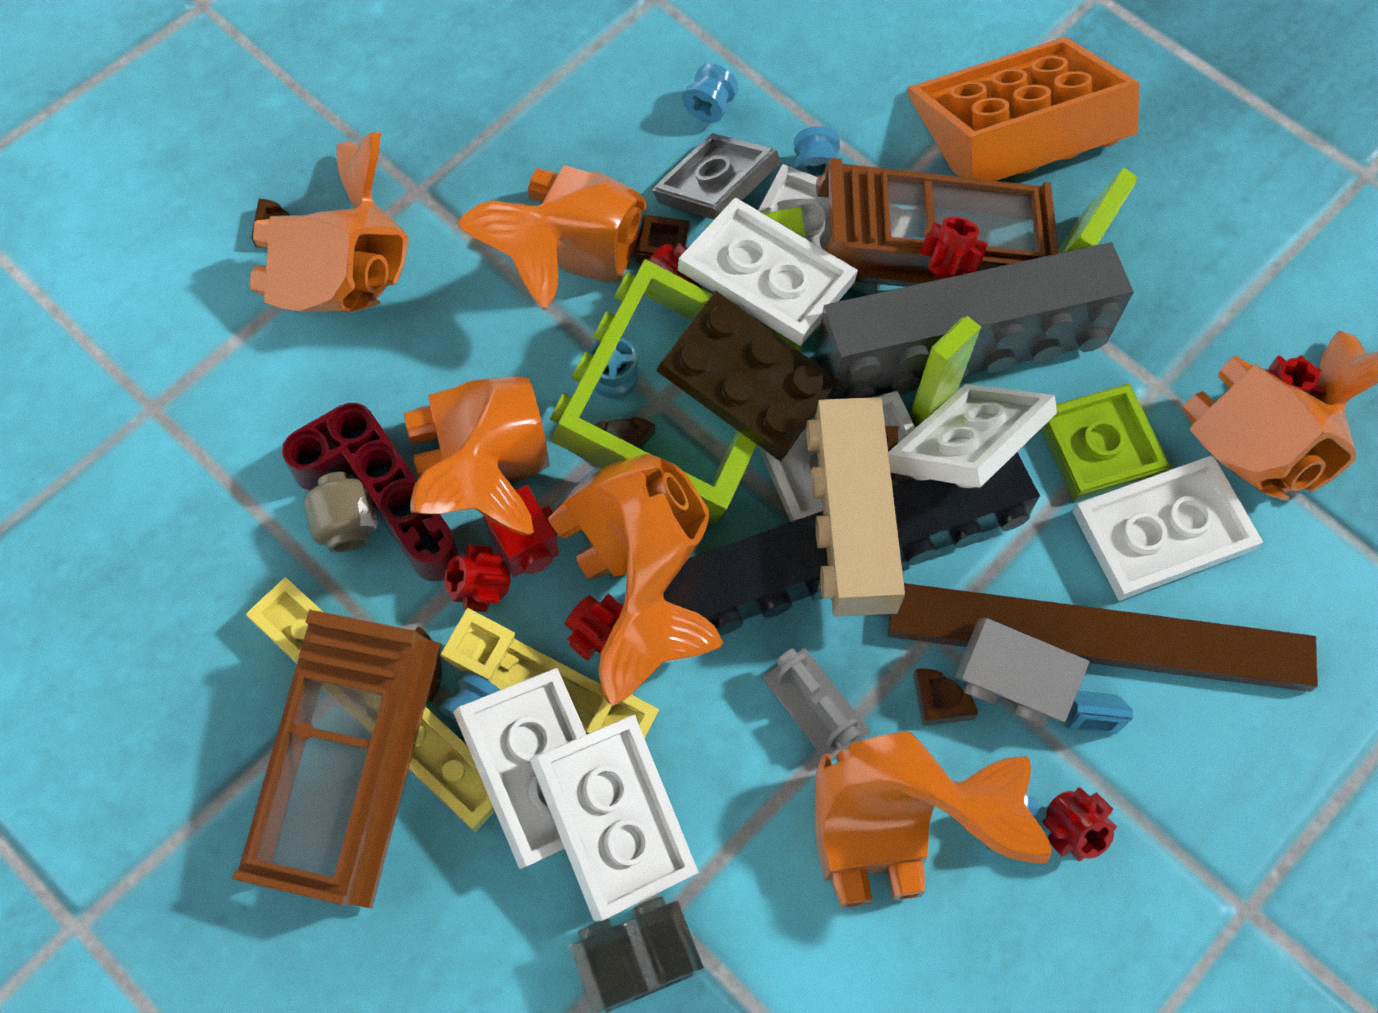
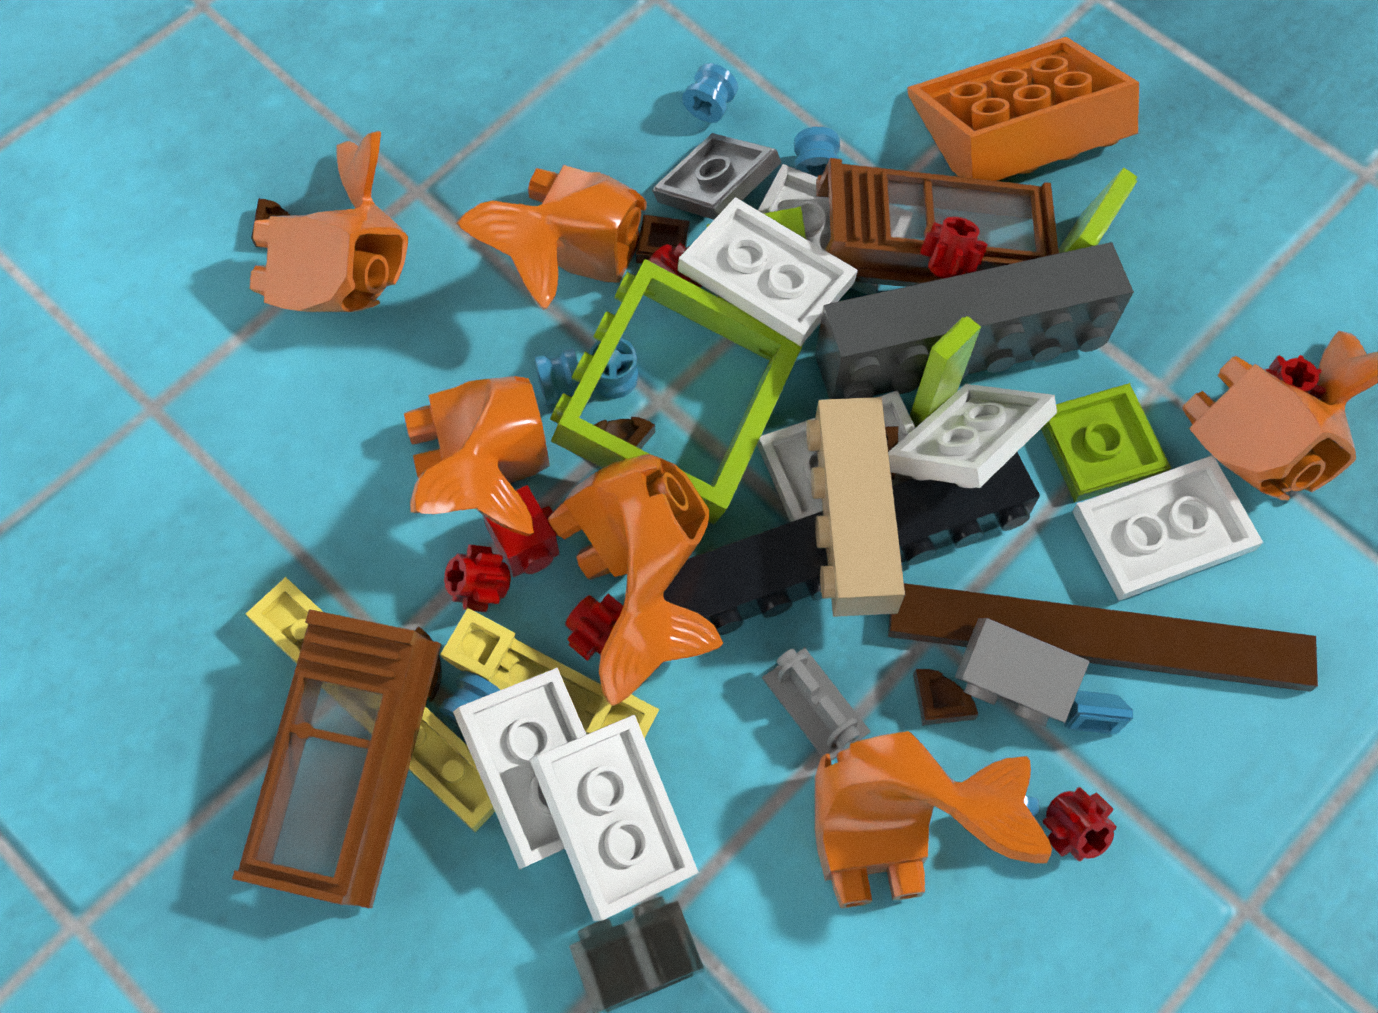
dark red beam [282,403,458,581] -> none
dark tan head [304,472,379,552] -> none
dark brown plate [656,291,839,462] -> none
none -> dark azure wheel [534,349,579,406]

